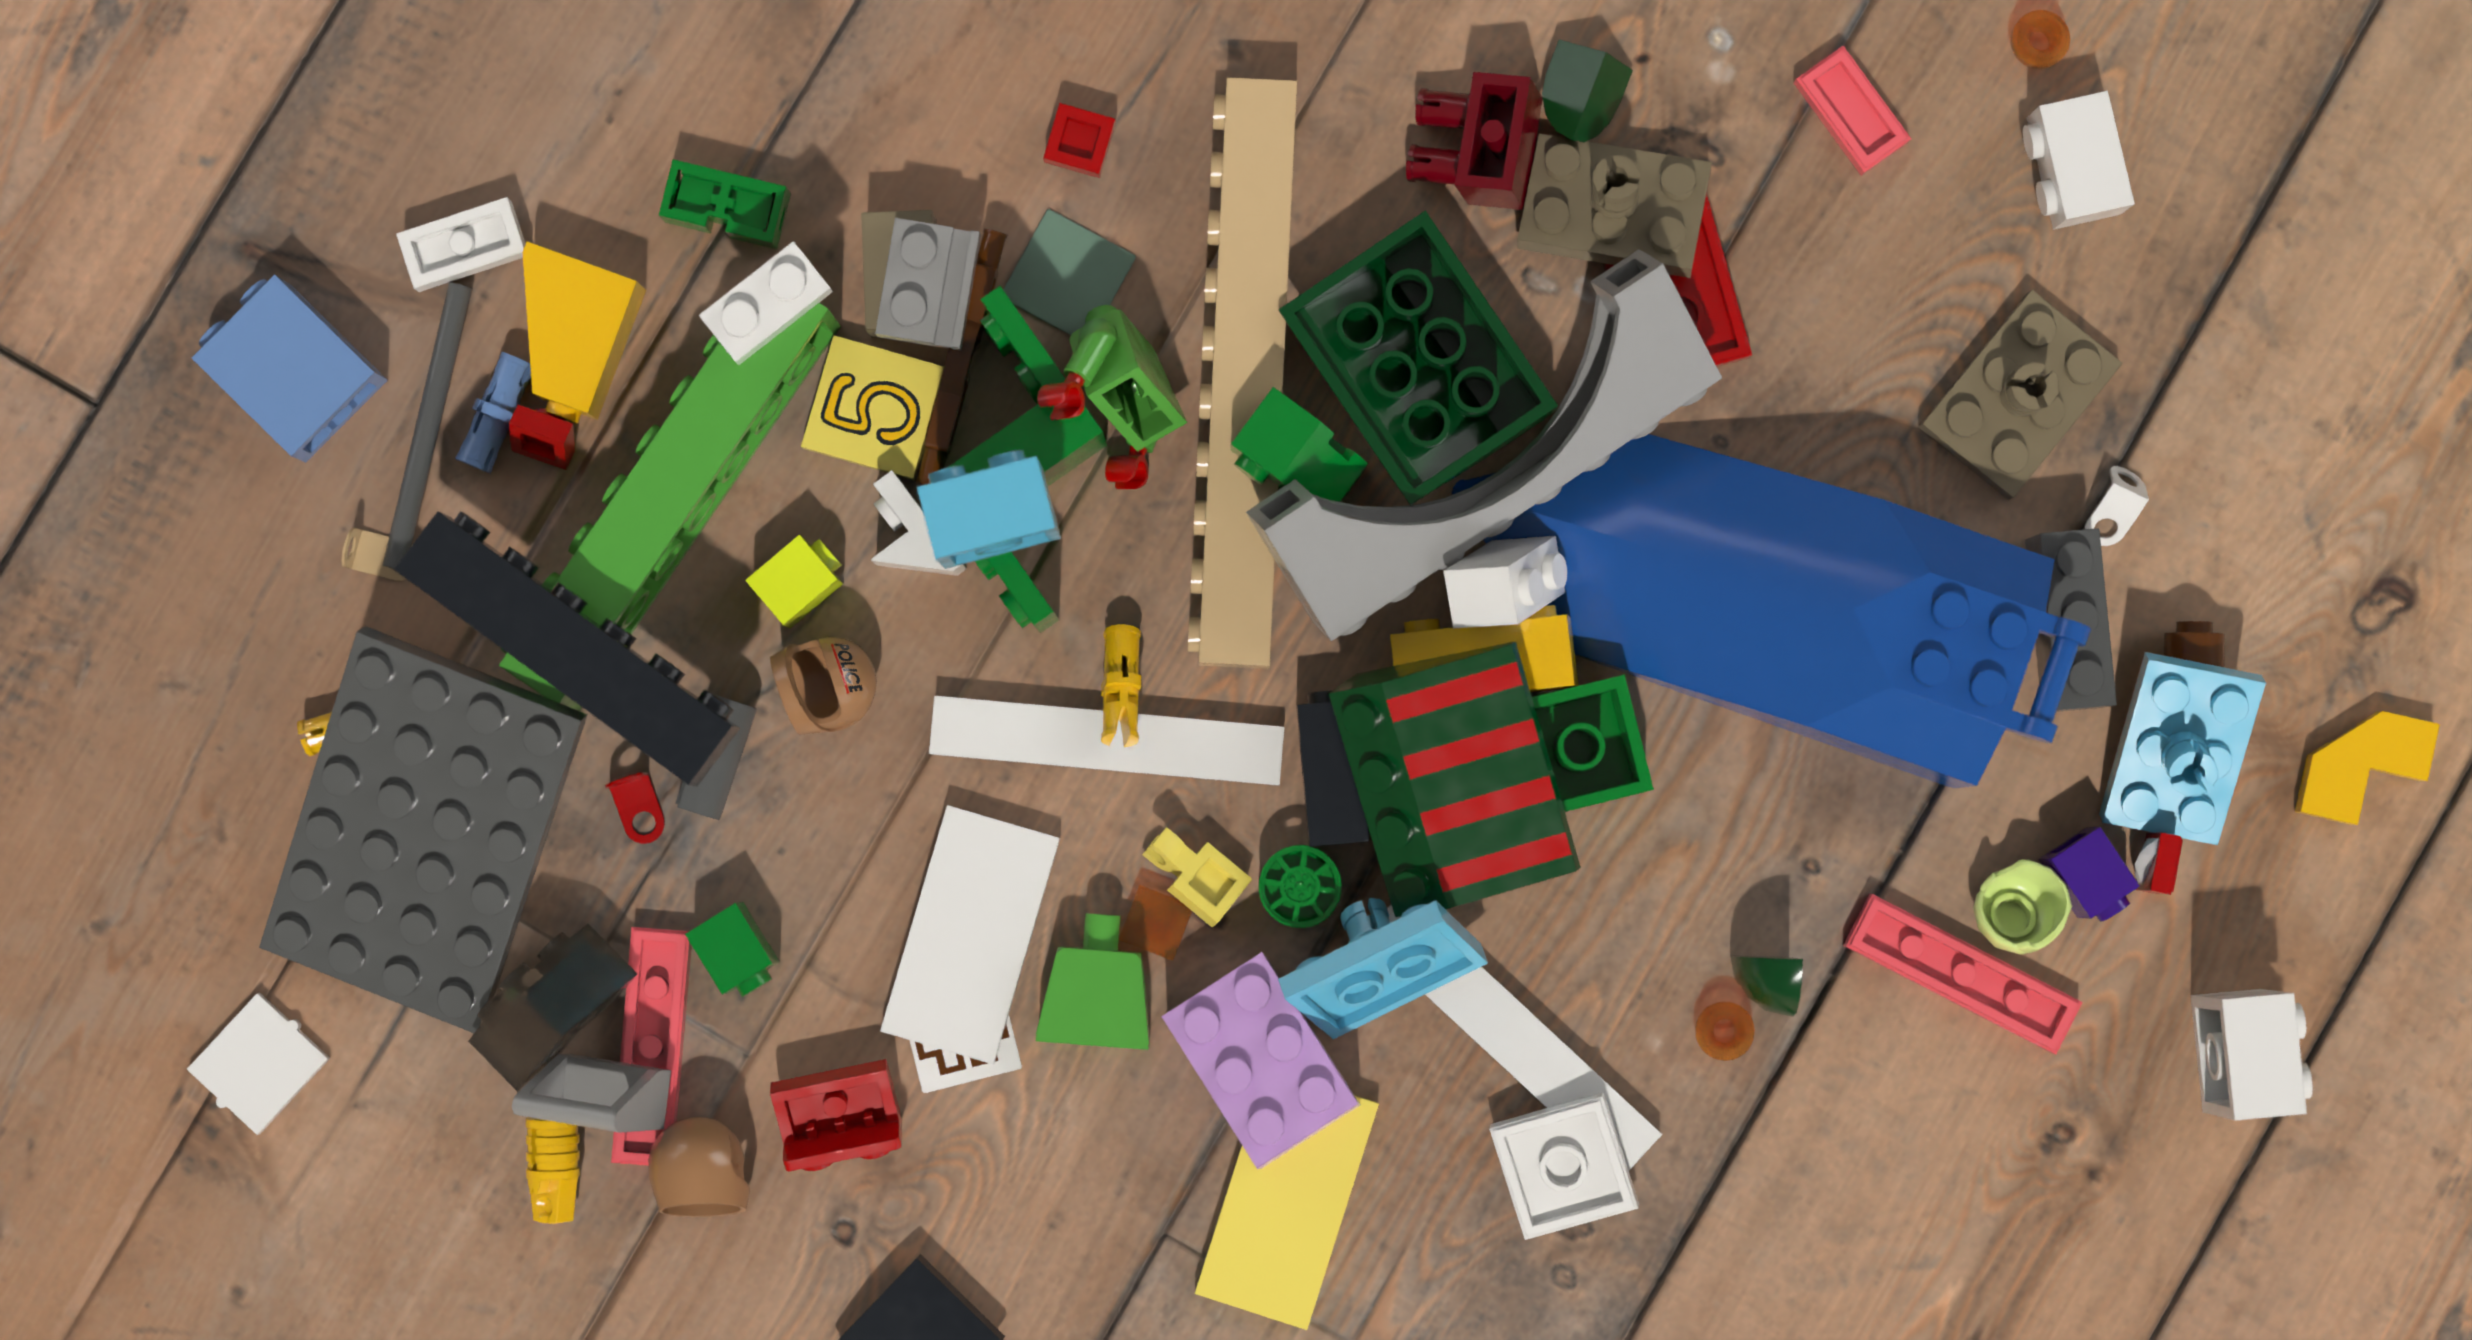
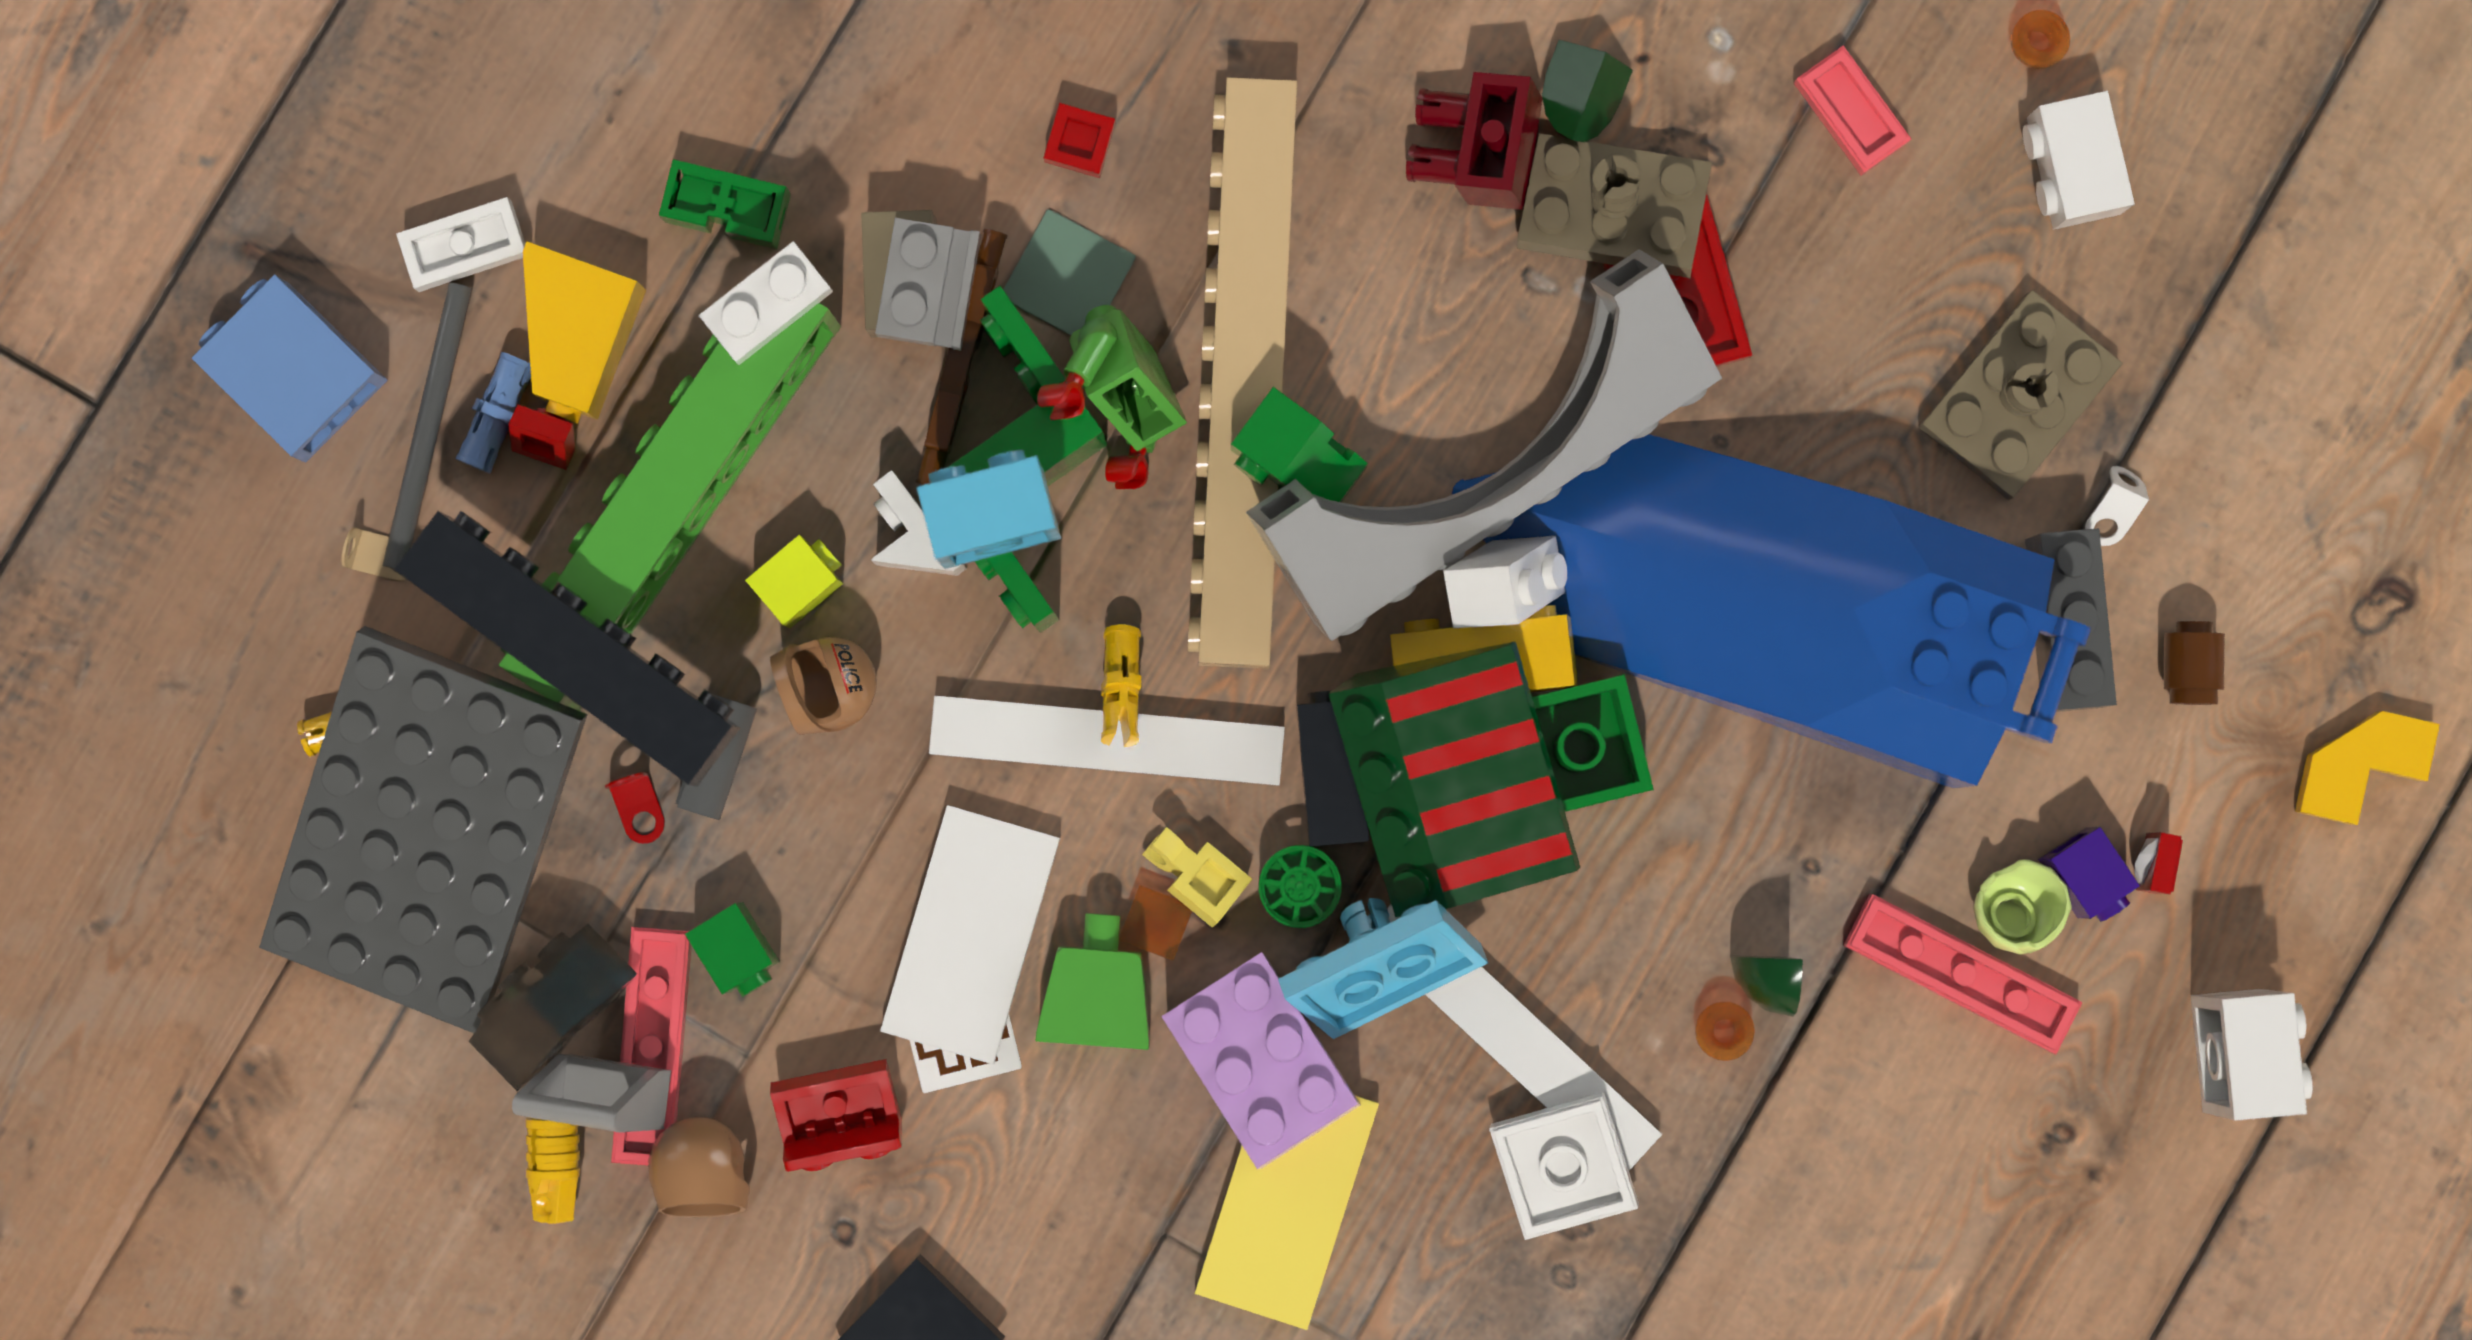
white piece [187,993,330,1135] -> none
light yellow tile [801,335,944,481] -> none
dark green slope [1278,210,1558,506] -> none
medium azure plate [2099,652,2266,845] -> none

